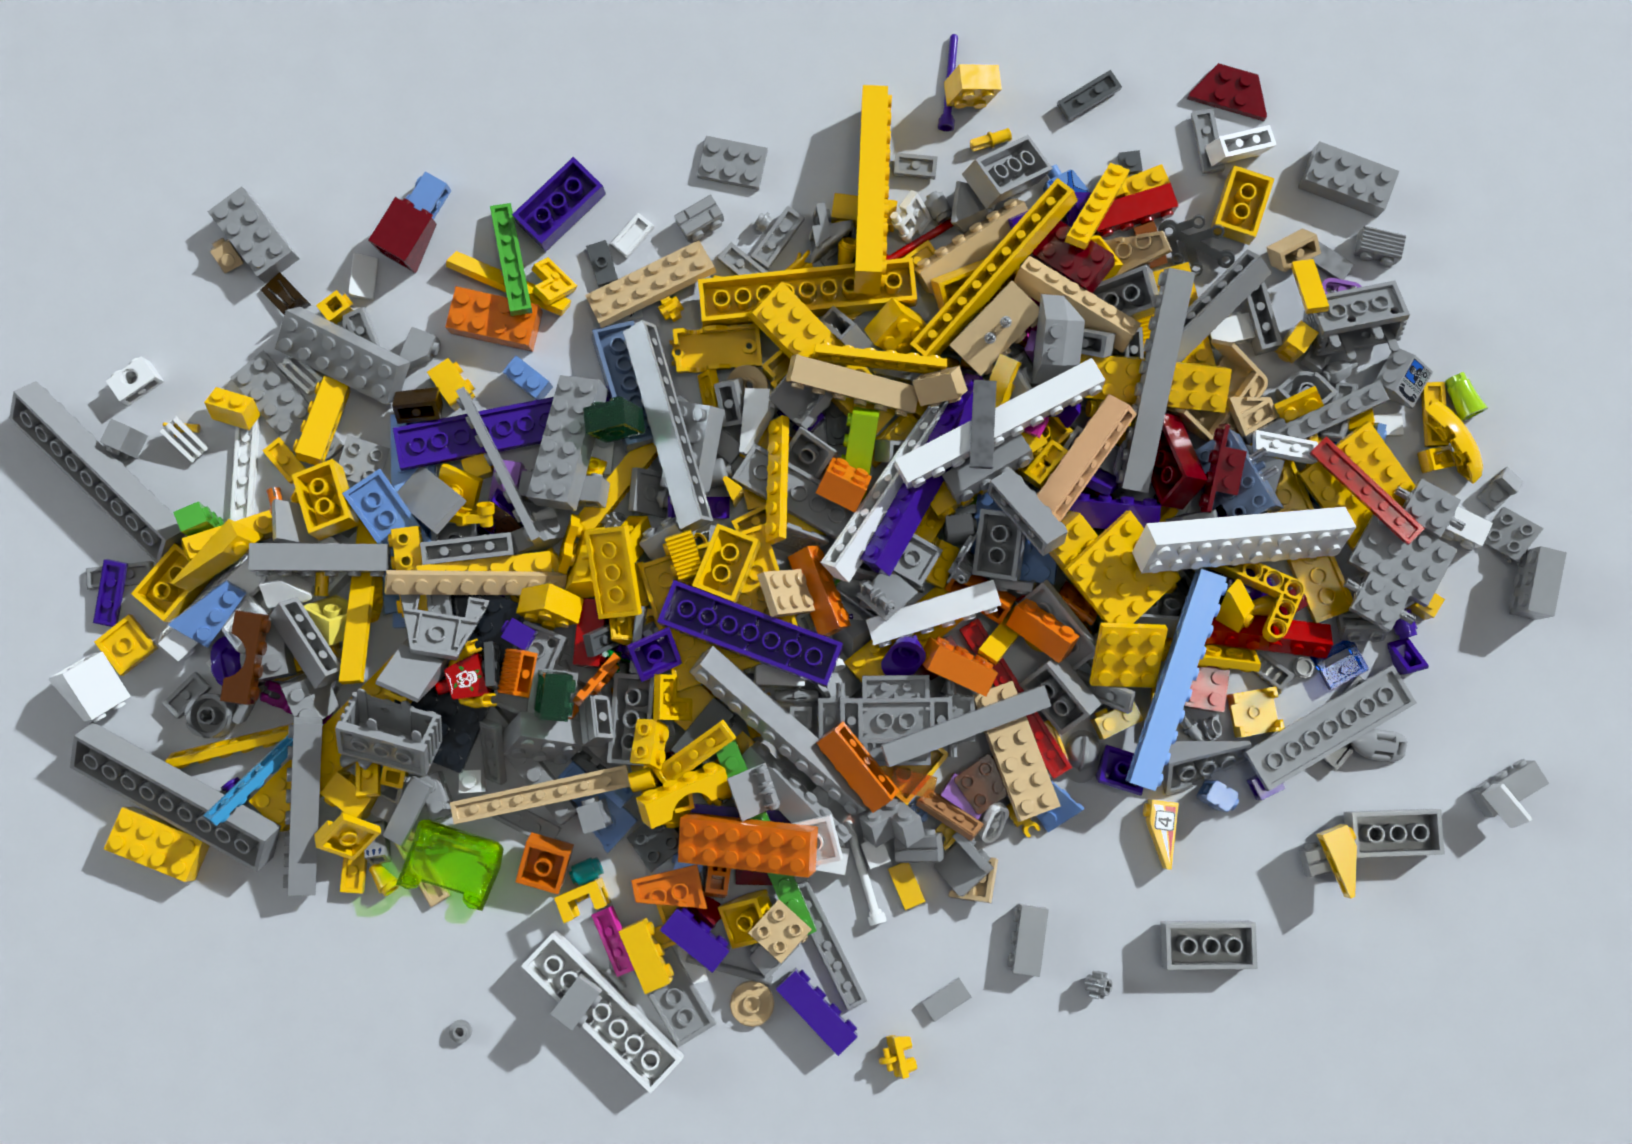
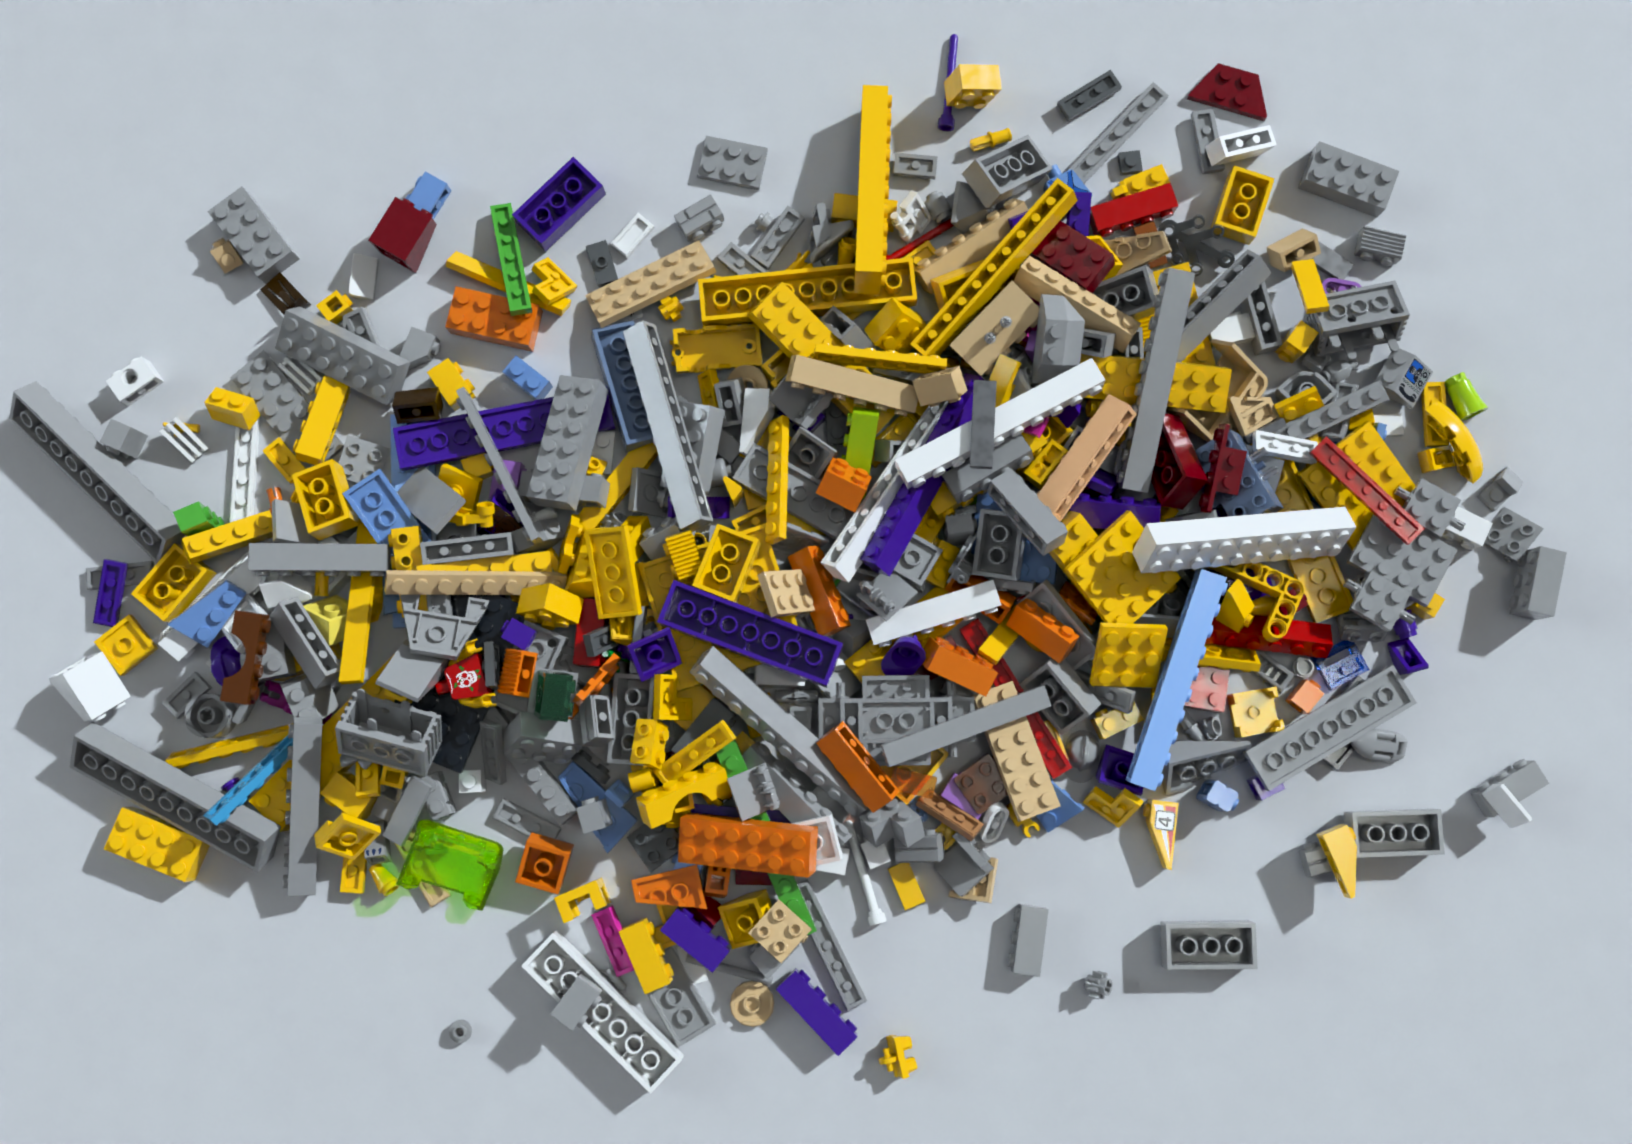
yellow wedge [171,519,264,591] -> none
tan plate [450,765,631,824] -> none
teal brick [569,857,604,886] -> none
clear green brick [583,397,645,443] -> none
light grey tile [922,977,972,1022] -> none
yellow plate [1065,163,1130,250] -> none
none -> light grey plate [1068,82,1169,184]
none -> yellow plate [1082,786,1143,828]
none -> brick [1285,679,1325,714]

